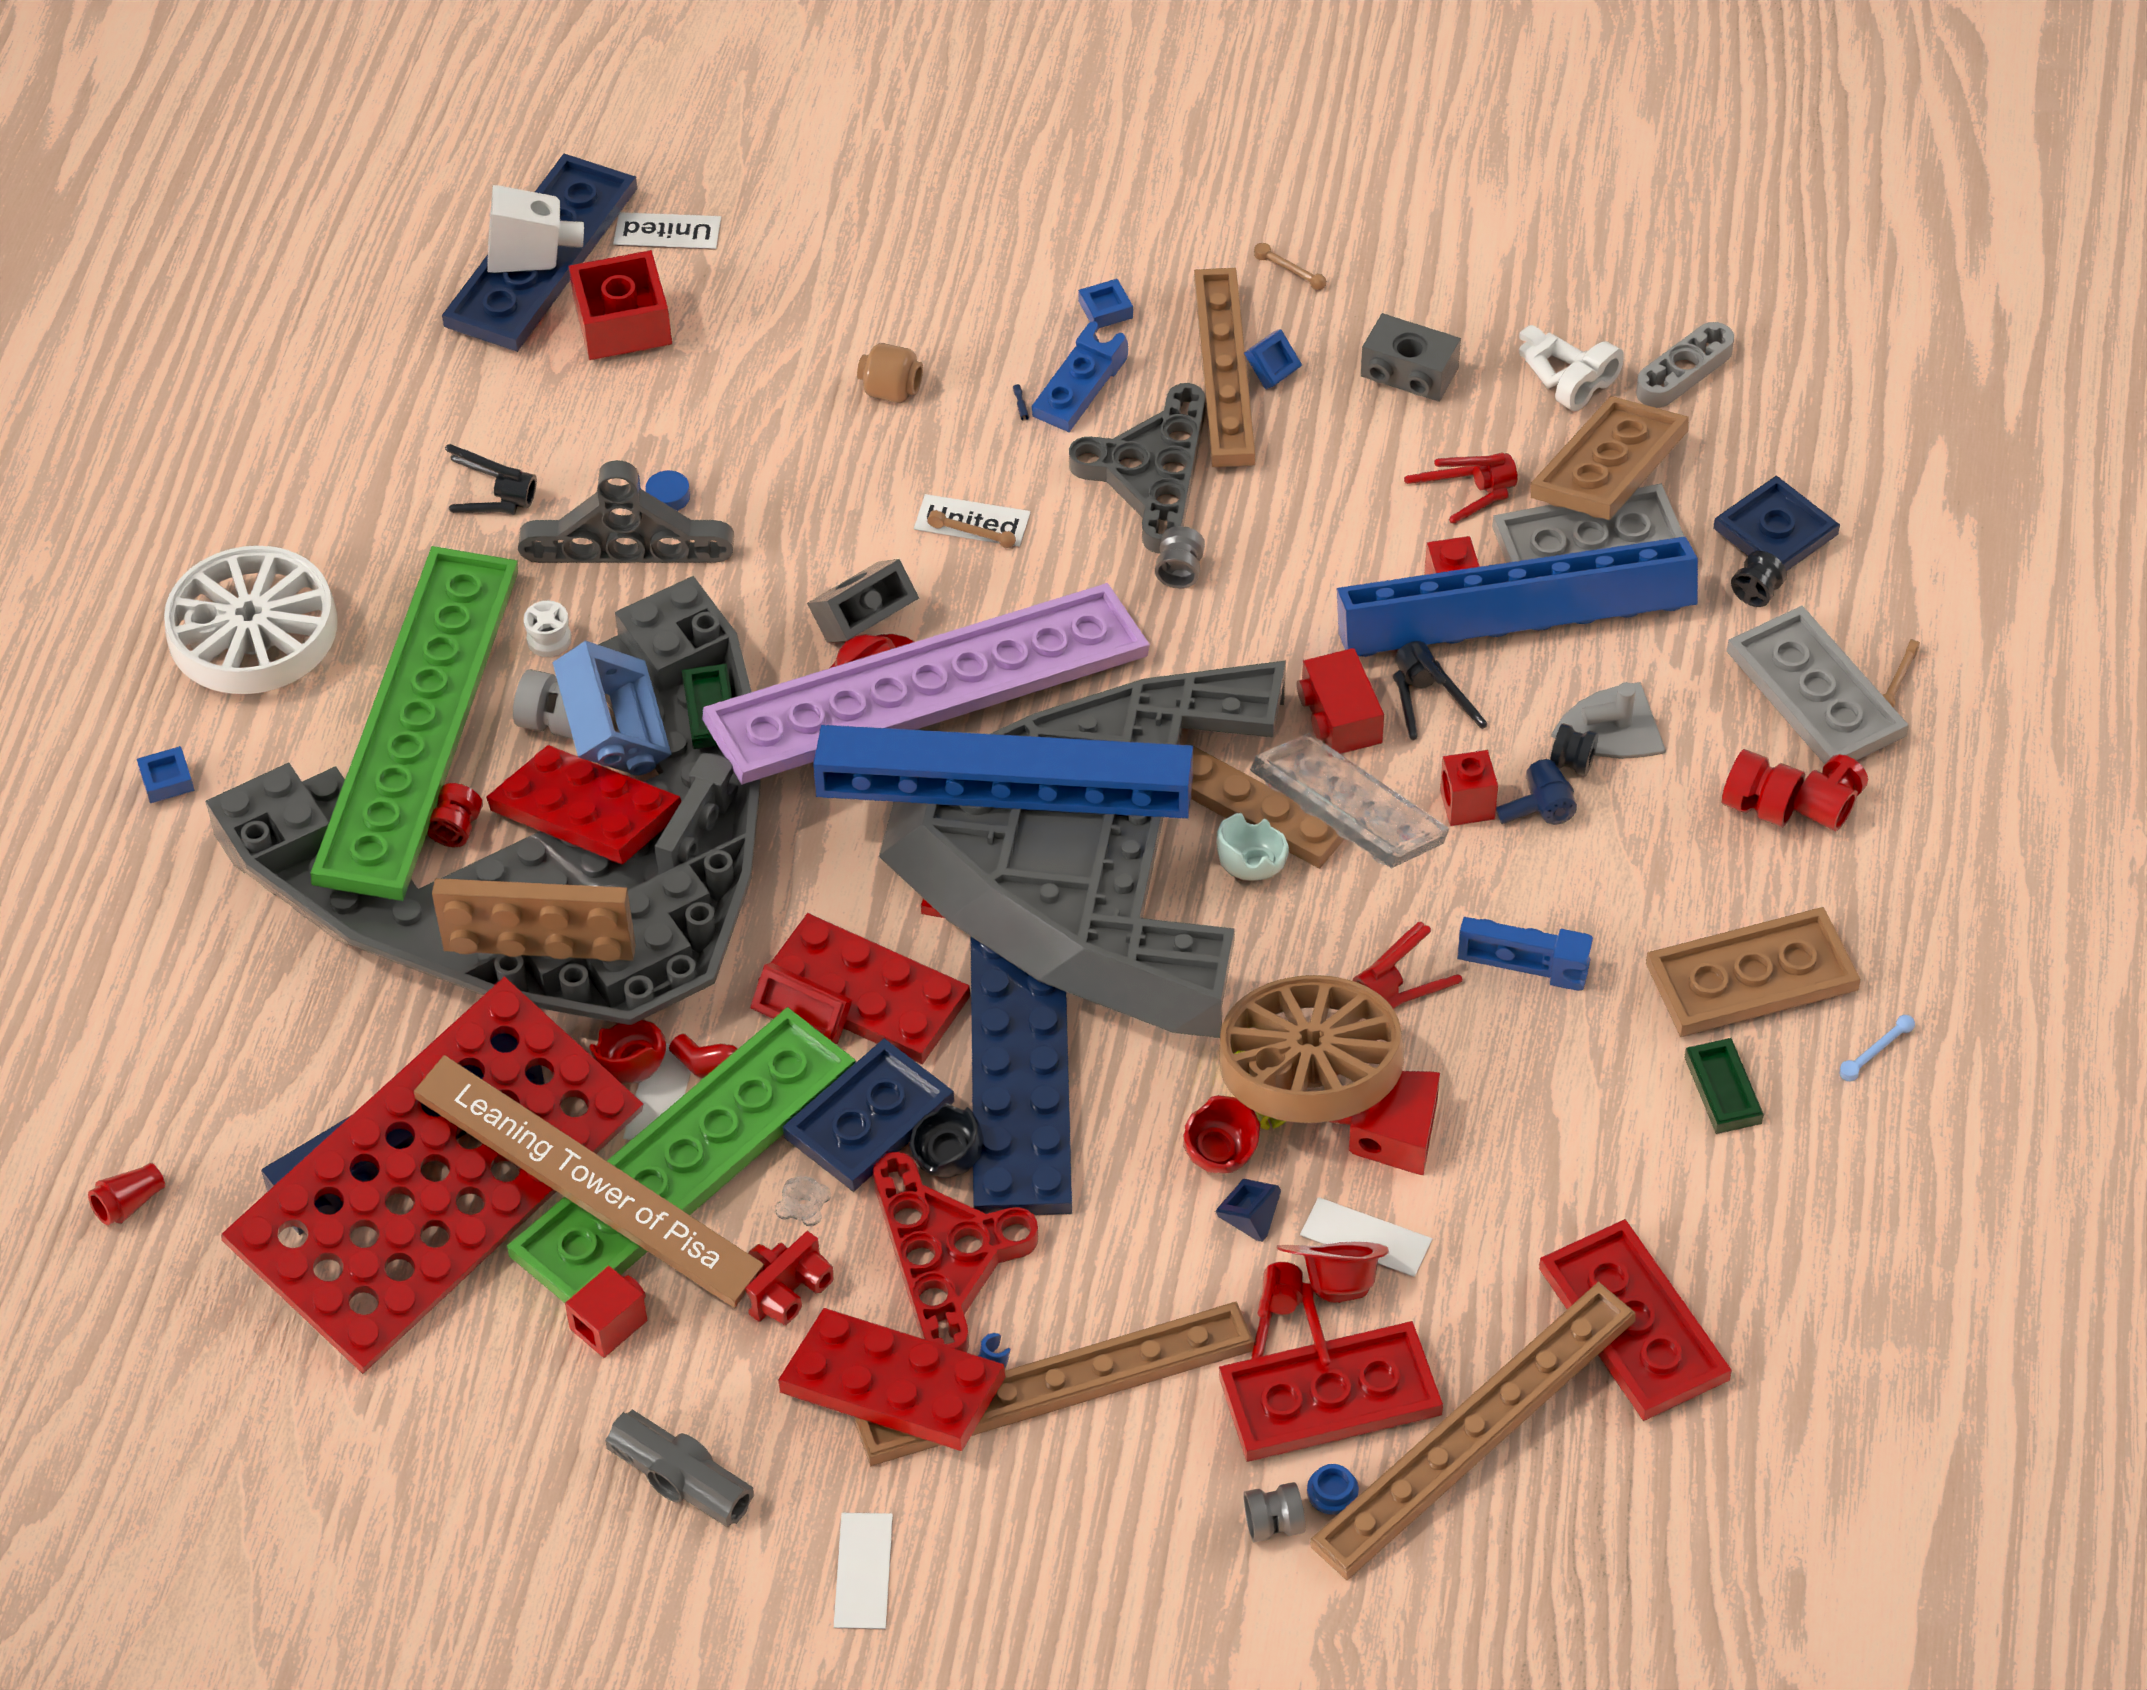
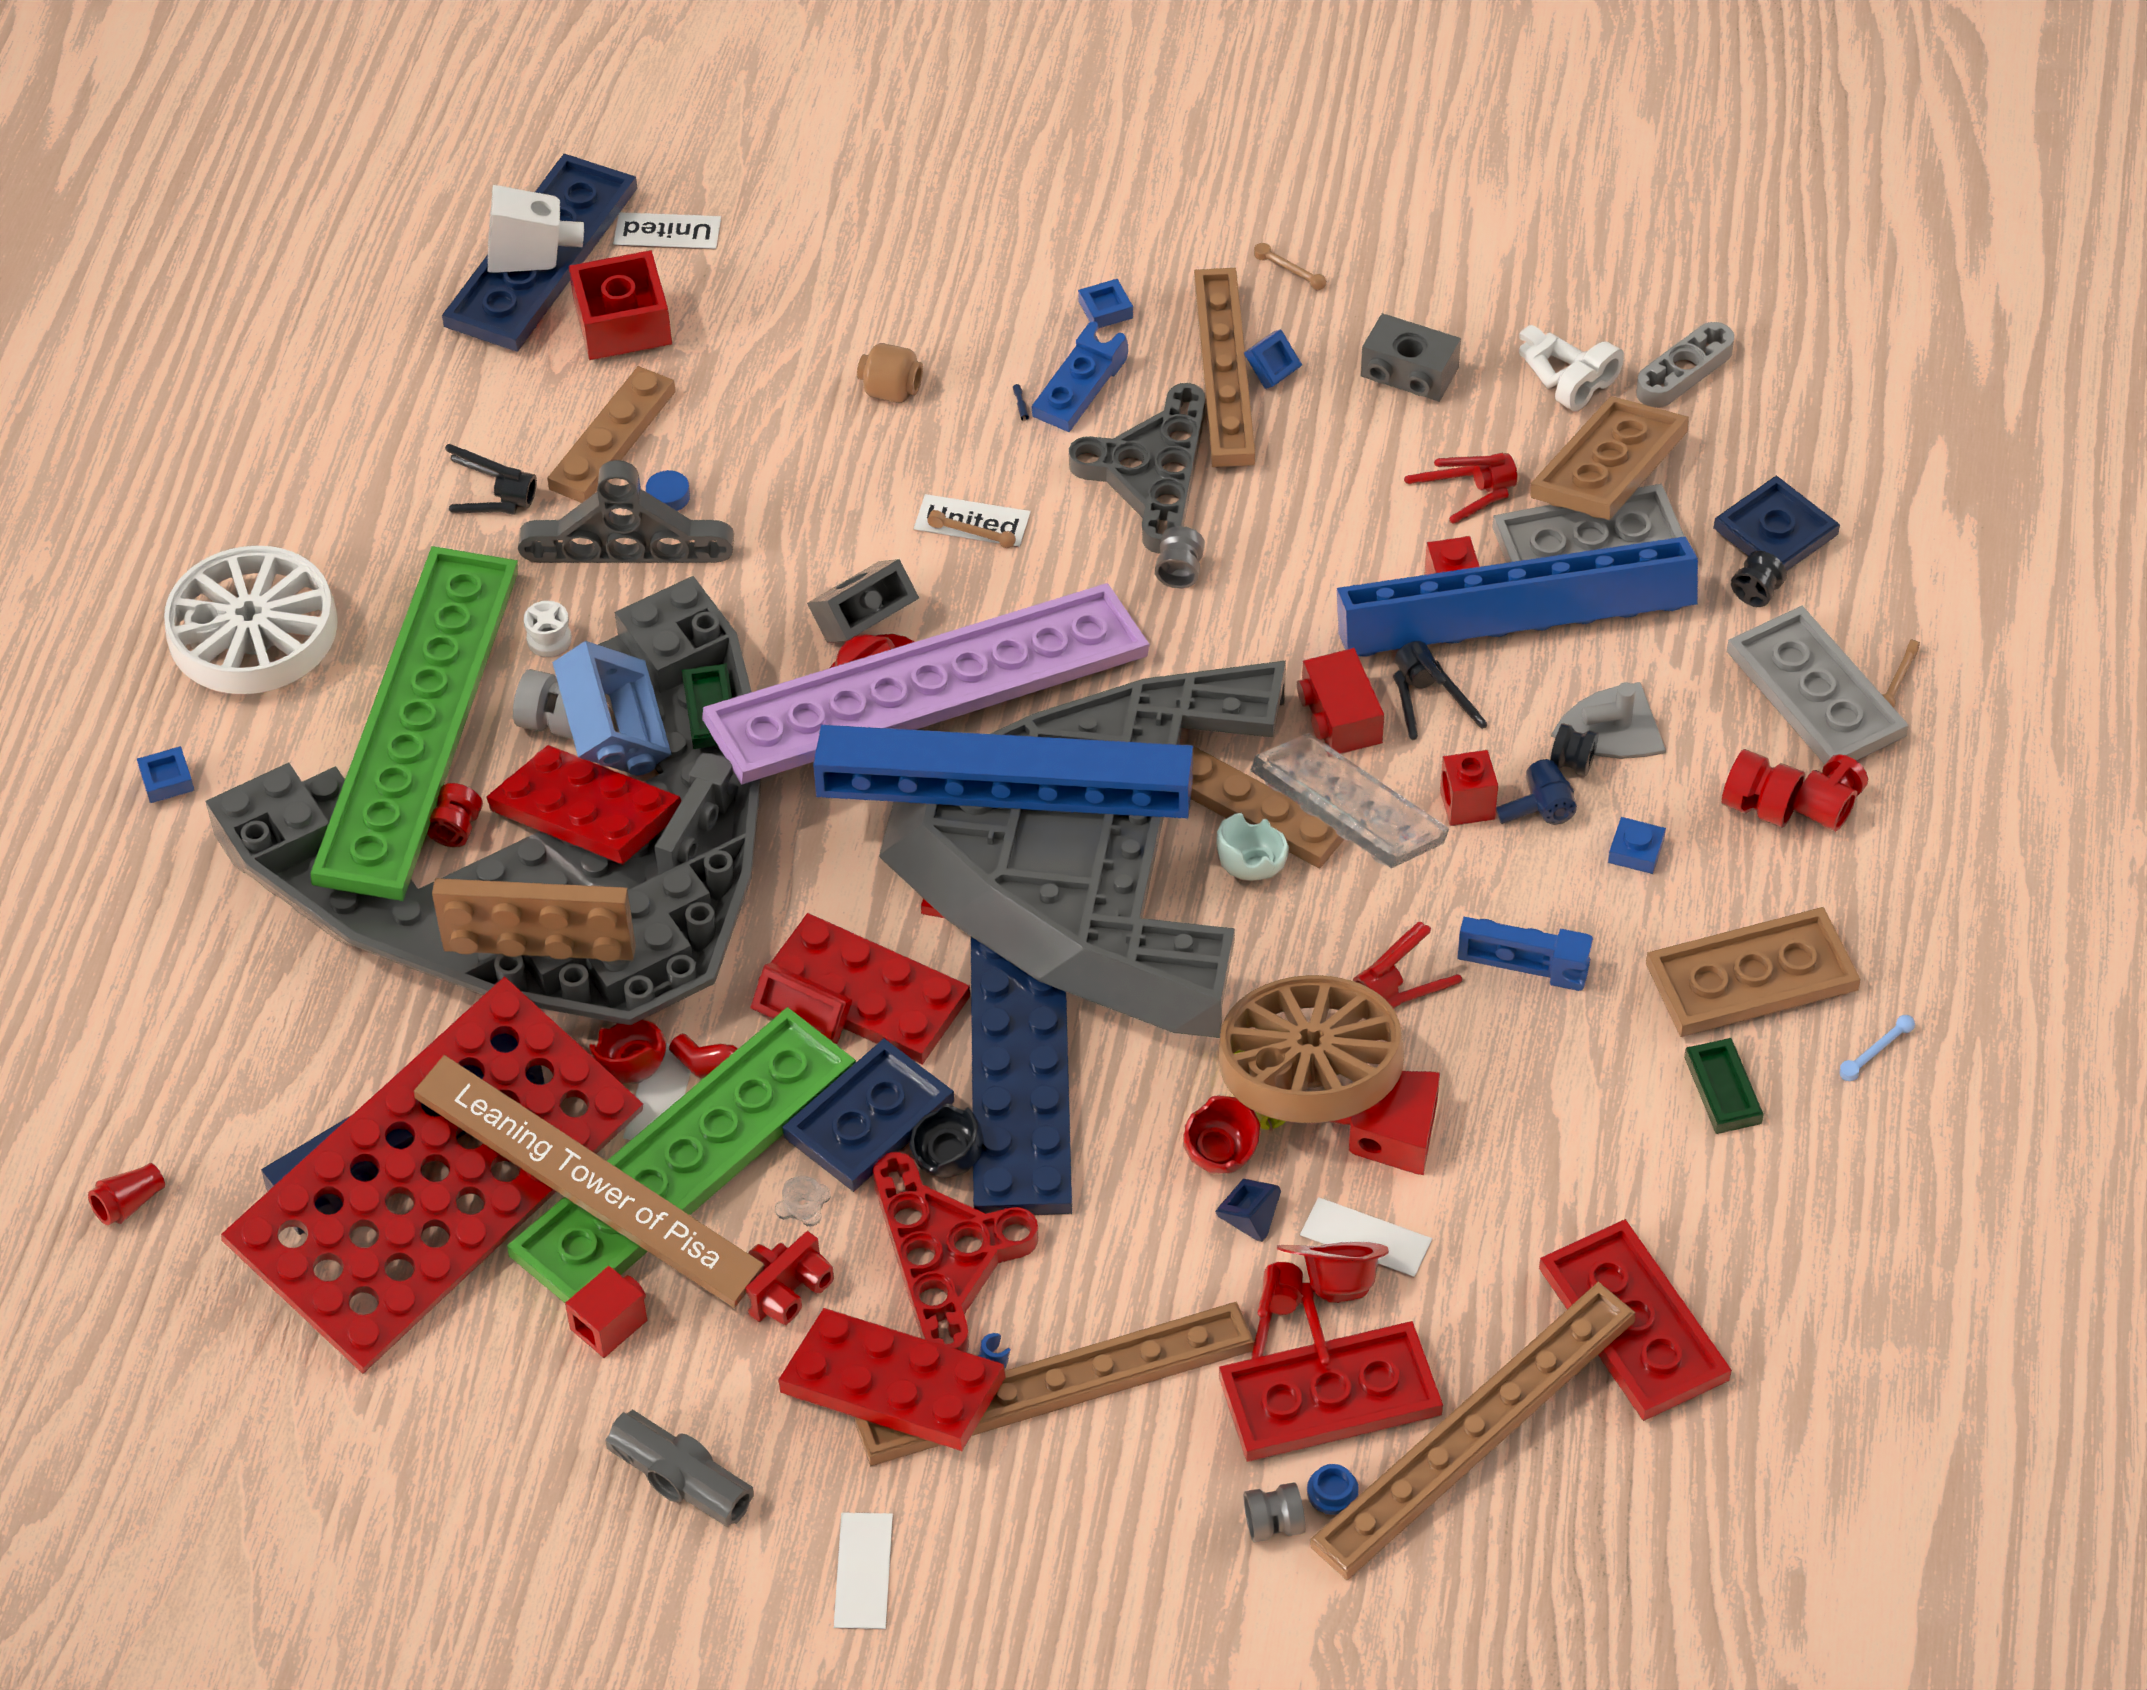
none -> medium nougat plate [547,366,676,503]
none -> blue plate [1608,817,1666,874]

